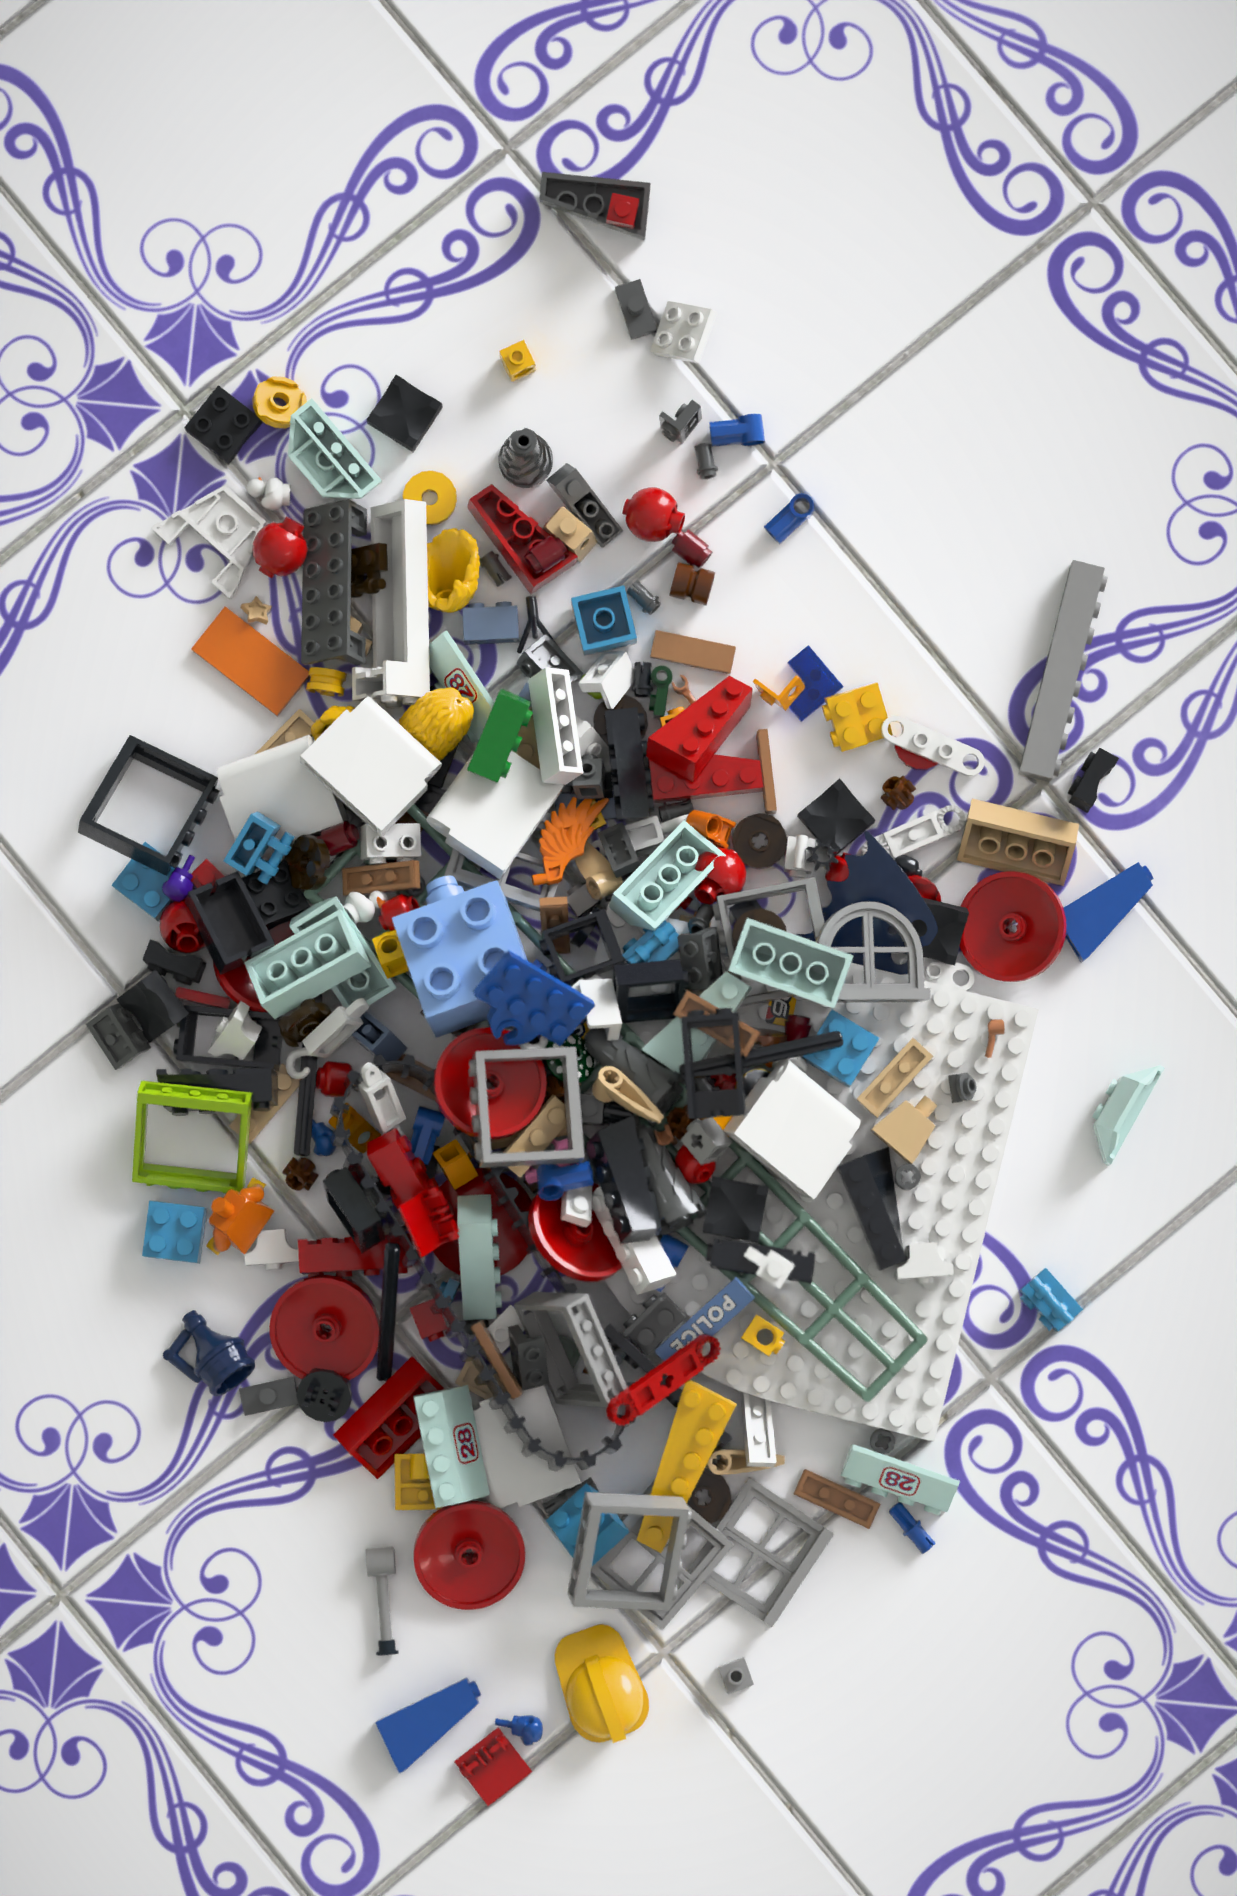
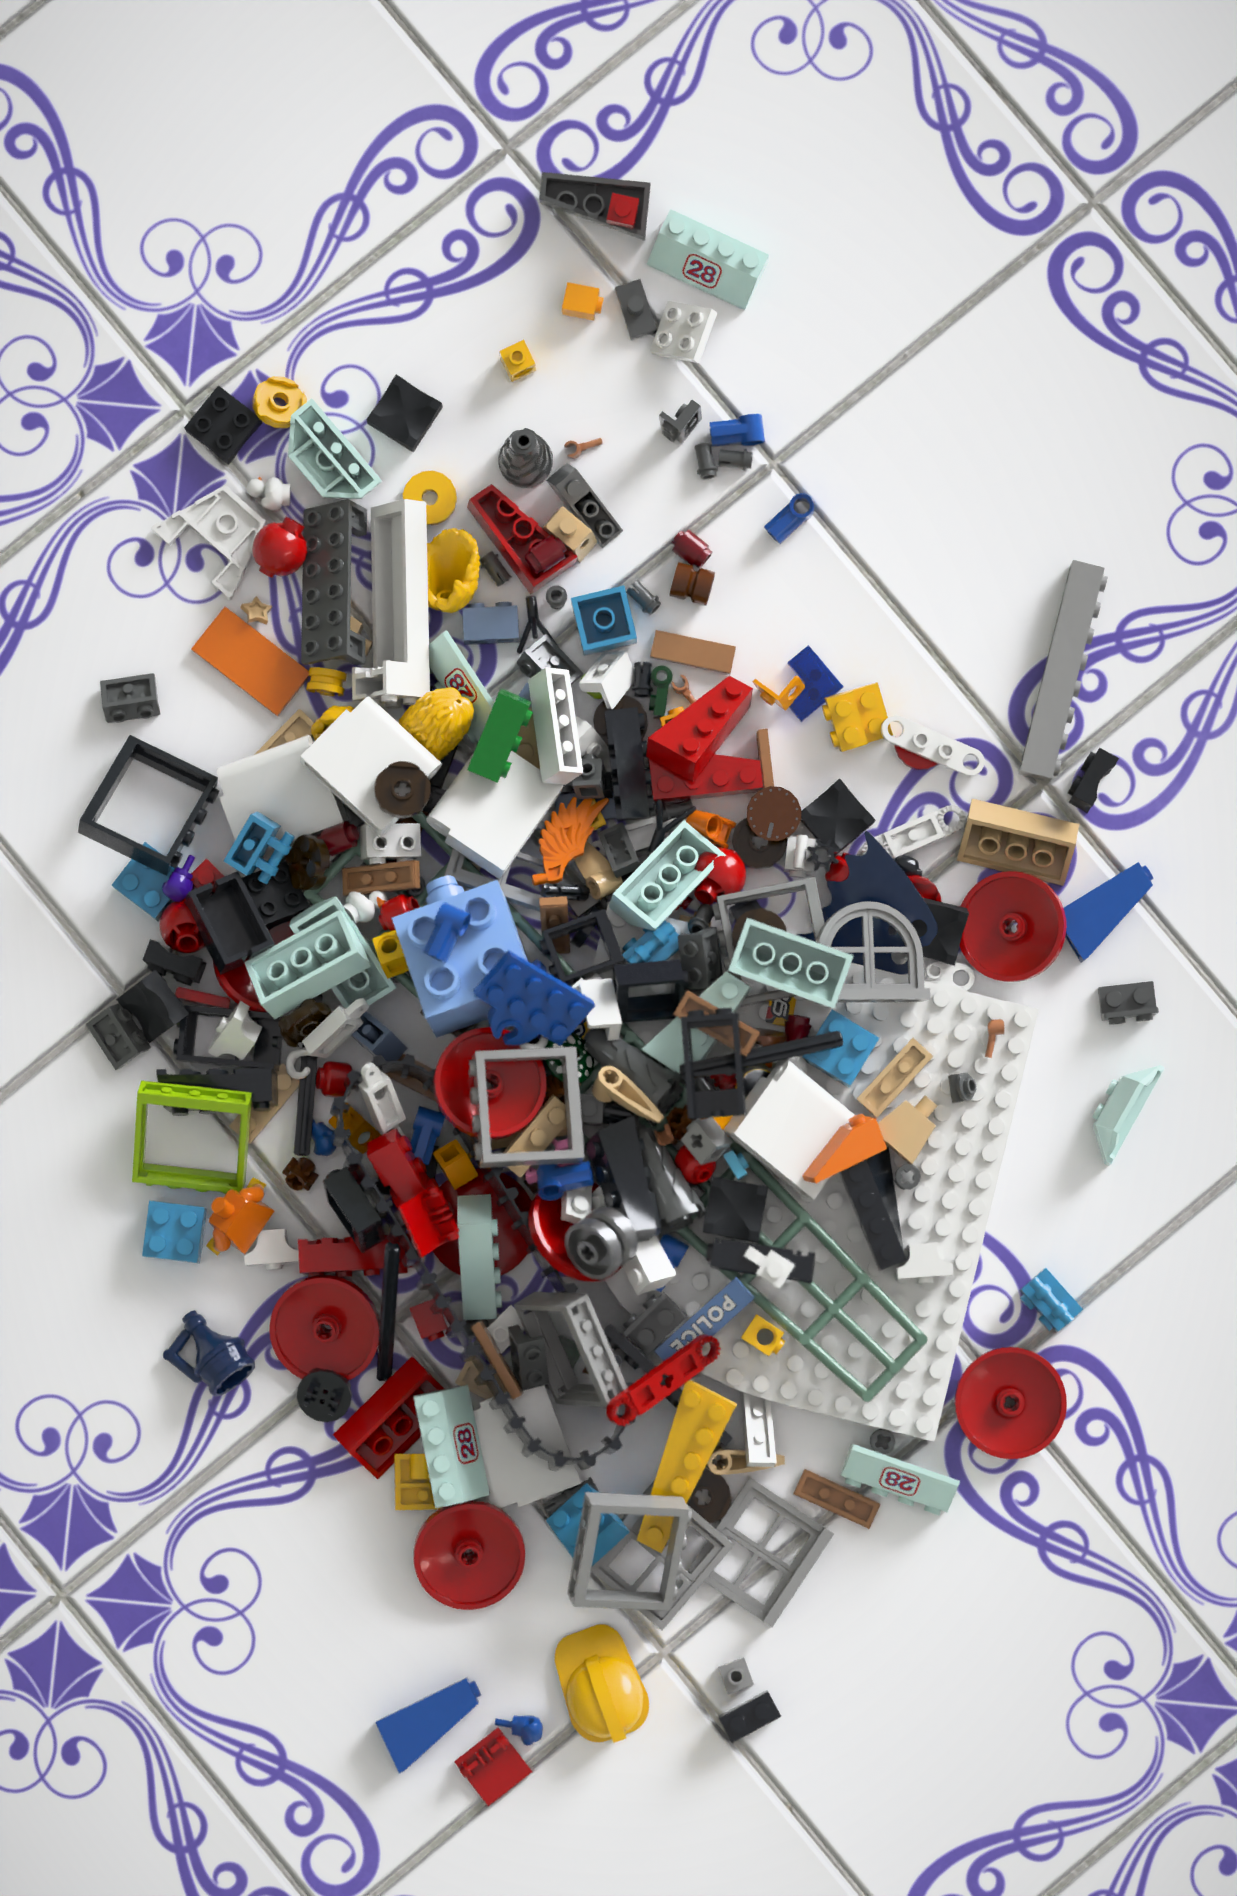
dark grey tile [239,1377,299,1416] -> none
dark brown plate [351,543,388,598] -> none
light grey piece [365,1547,399,1655] -> none
dark azure plate [439,1278,461,1306] -> none
red brick [622,487,685,542] -> none
reddish brown gear [880,776,916,810] -> none
blue axle [889,1502,936,1554] -> none
none -> dark grey bracket [100,673,161,723]
none -> dark brown plate [374,761,431,818]
none -> blue piece [423,902,471,963]
none -> black axle [540,883,590,901]
none -> dark grey pin [546,585,567,609]
none -> light orange brick [562,282,604,321]
none -> nougat hand [564,438,603,459]
none -> flat silver wheel [565,1207,638,1280]
none -> light aqua slope [647,209,769,310]
none -> black plant [648,799,696,853]
none -> dark grey pin [718,449,753,471]
none -> black brick [718,1690,782,1743]
none -> medium azure plate [723,1150,749,1181]
none -> reddish brown tile [747,786,801,841]
none -> orange slope [802,1114,887,1183]
none -> red dish [955,1347,1067,1459]
none -> dark grey bracket [1098,981,1159,1025]

